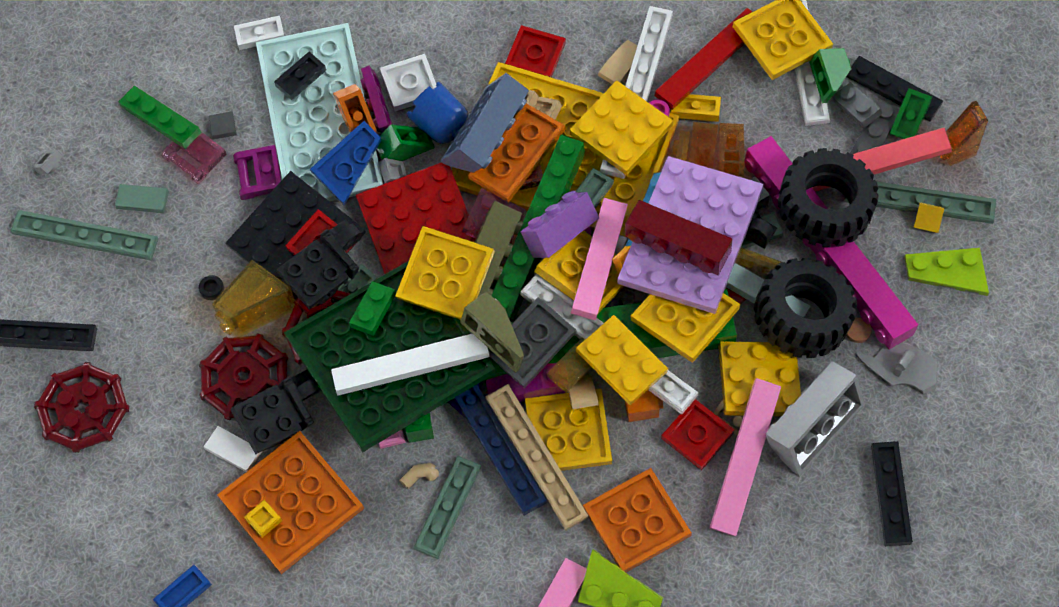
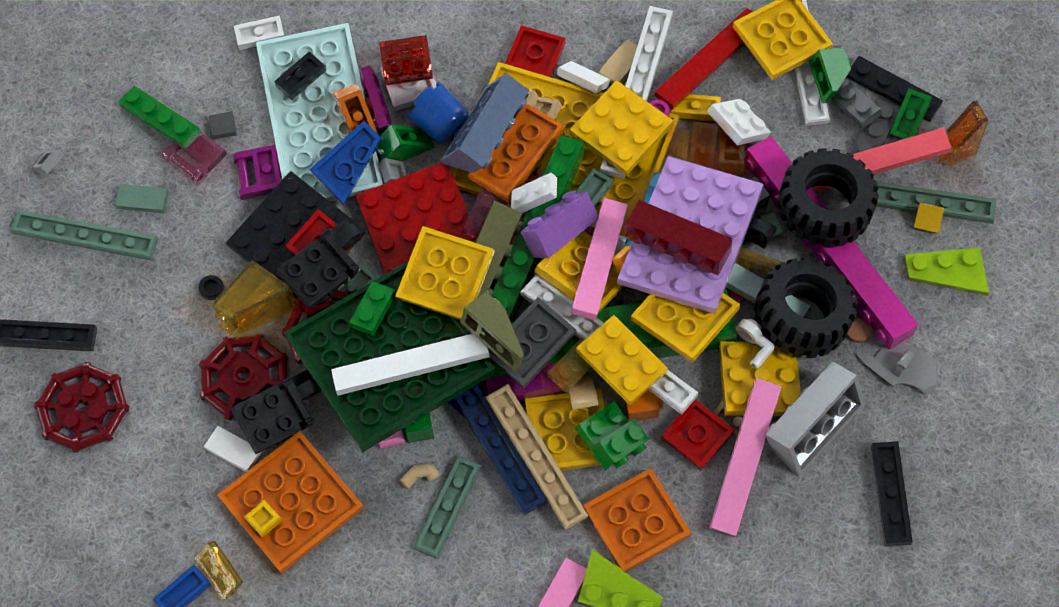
none -> clear yellow plate [195,541,243,600]
none -> clear red slope [379,35,433,86]
none -> white plate [511,173,557,213]
none -> white tile [557,61,611,93]
none -> green plate [575,401,649,471]
none -> white plate [707,99,771,145]
none -> white plate [735,319,774,369]

